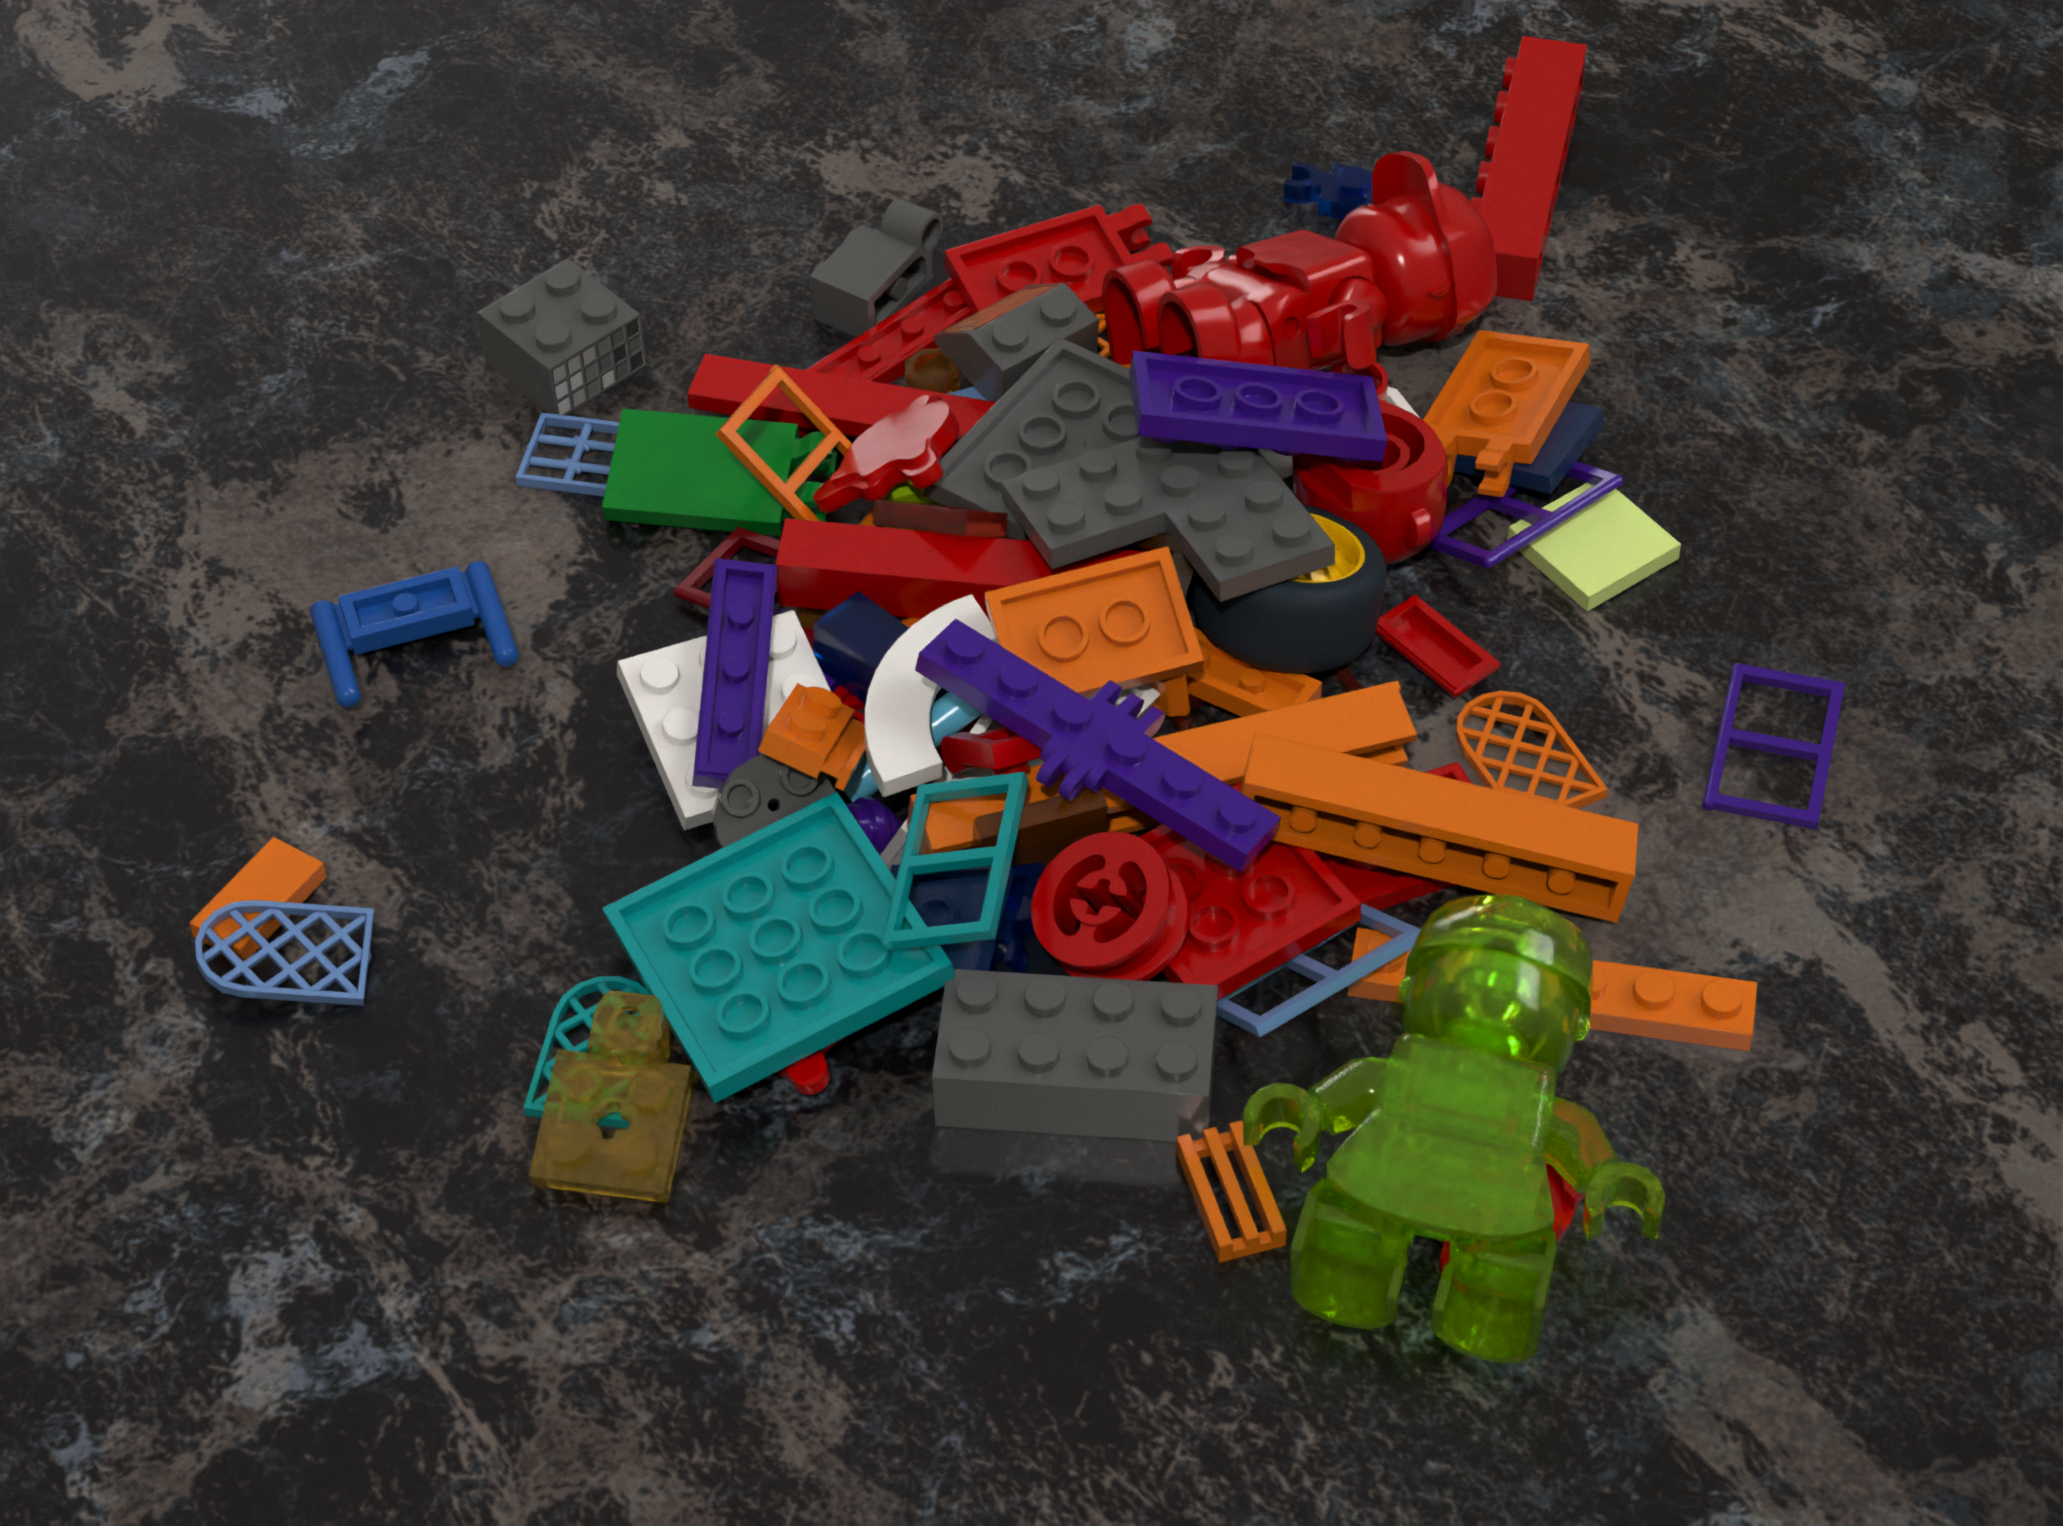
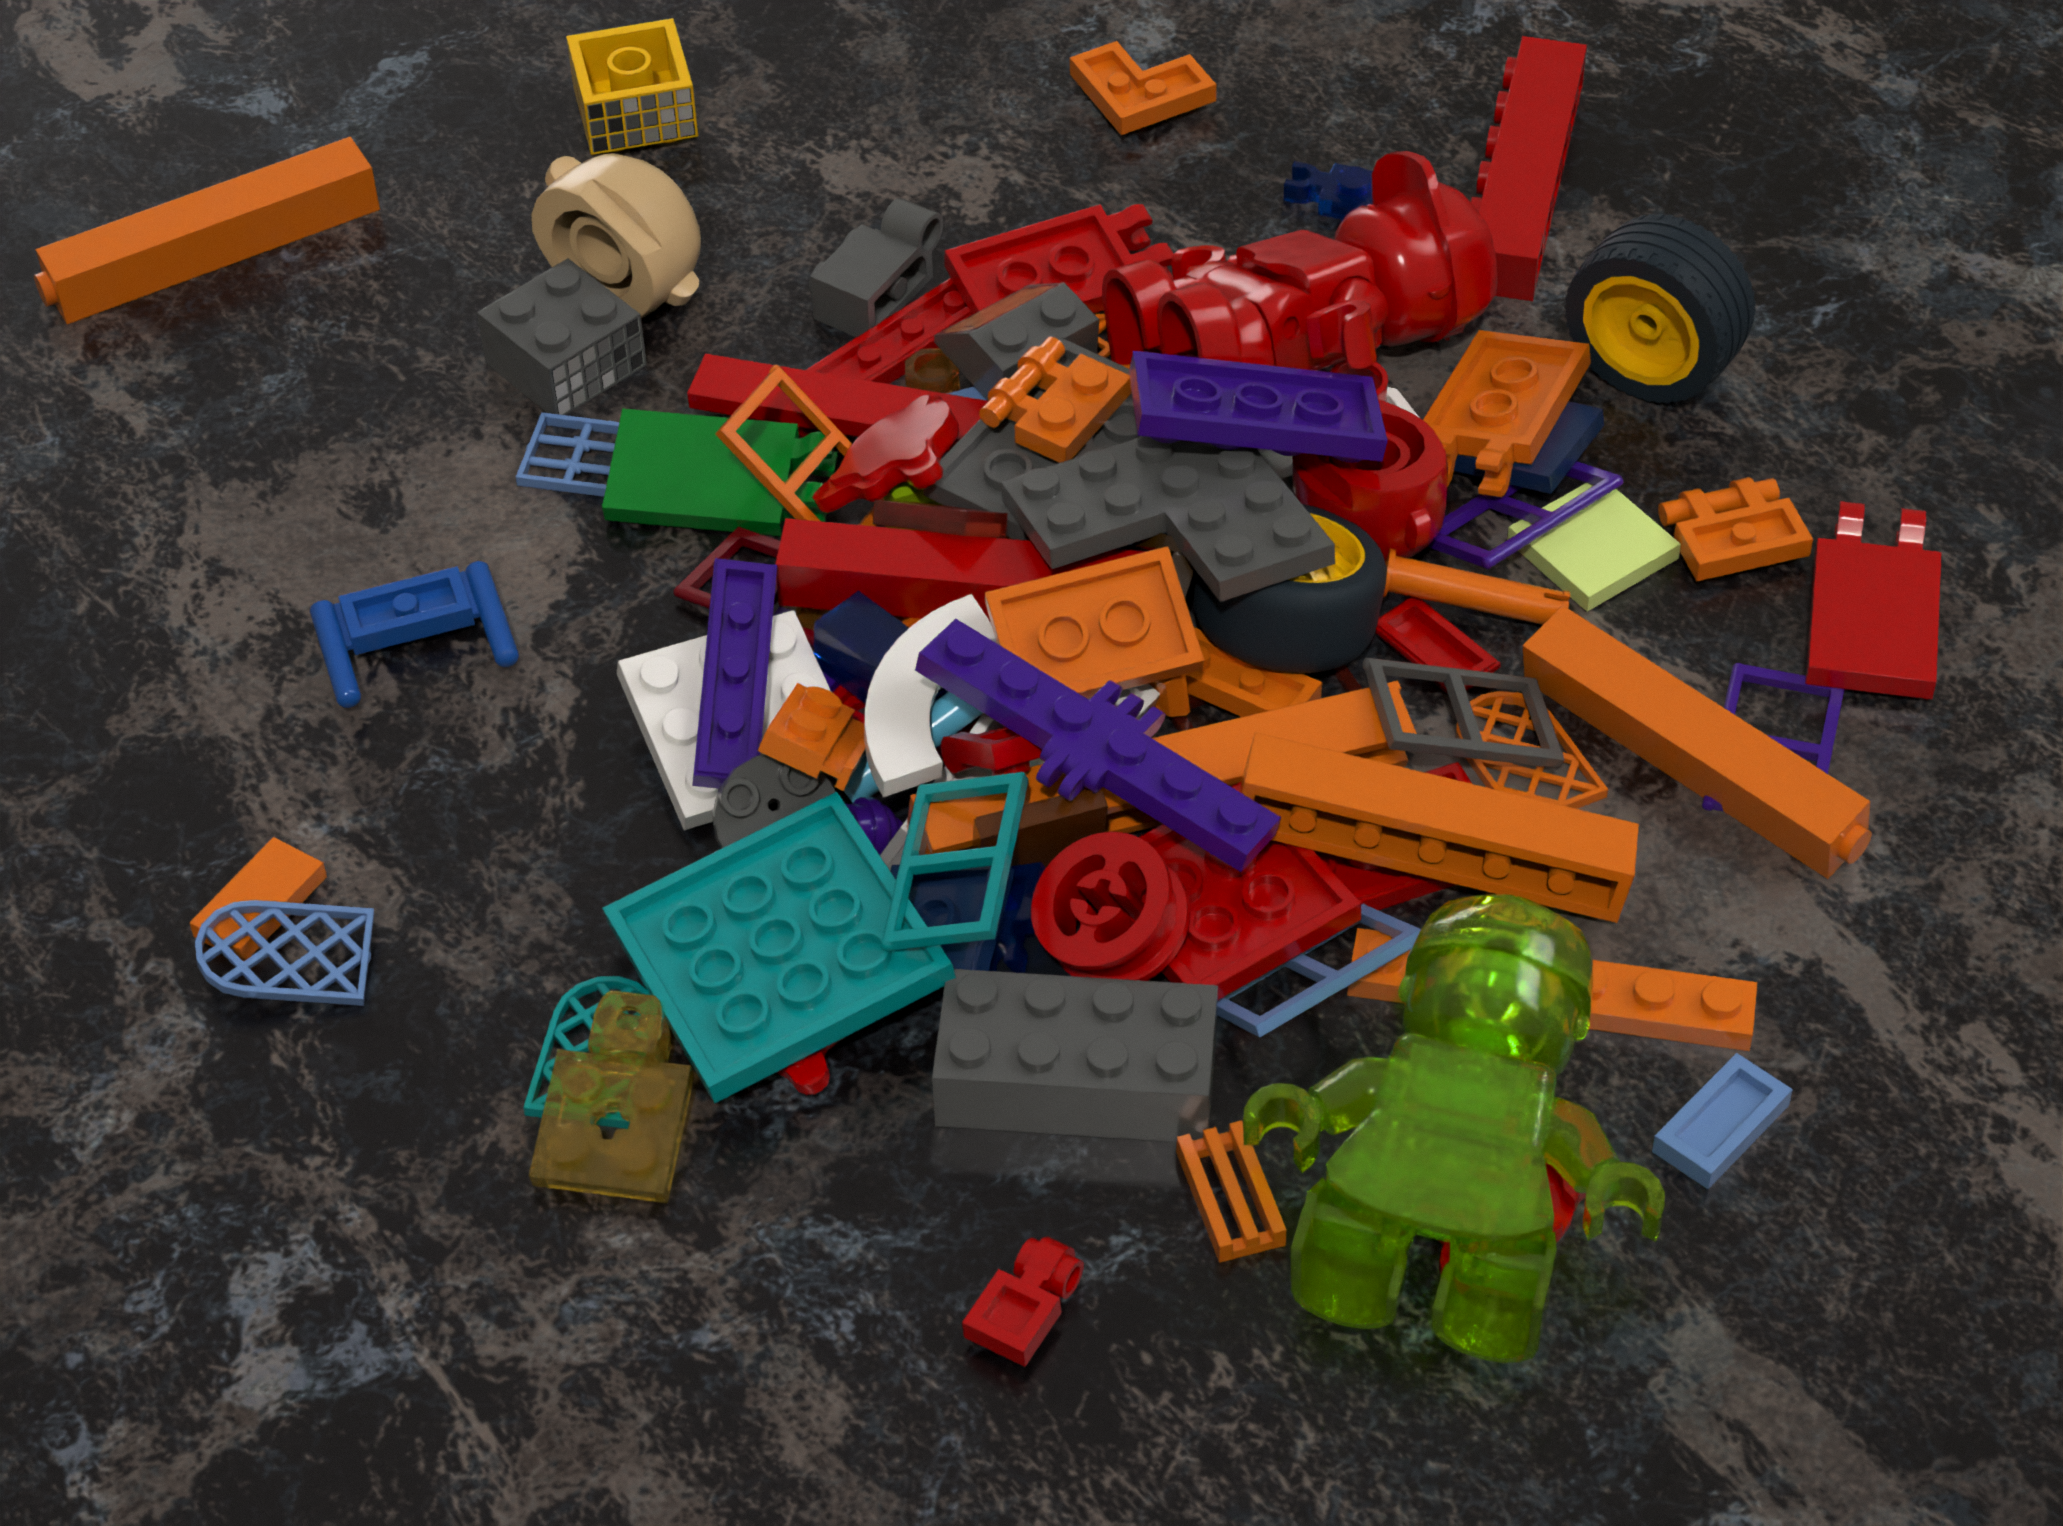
none -> orange brick [34,137,380,324]
none -> tan piece [531,153,701,319]
none -> yellow brick [566,18,698,155]
none -> red plate [962,1236,1084,1367]
none -> orange plate [979,337,1131,463]
none -> orange plate [1069,41,1217,135]
none -> dark grey window [1362,658,1565,768]
none -> orange pin [1383,548,1570,625]
none -> orange brick [1522,605,1872,879]
none -> black wheel [1564,214,1756,403]
none -> medium blue tile [1652,1053,1793,1189]
none -> orange plate [1658,477,1813,582]
none -> red tile [1805,501,1941,700]

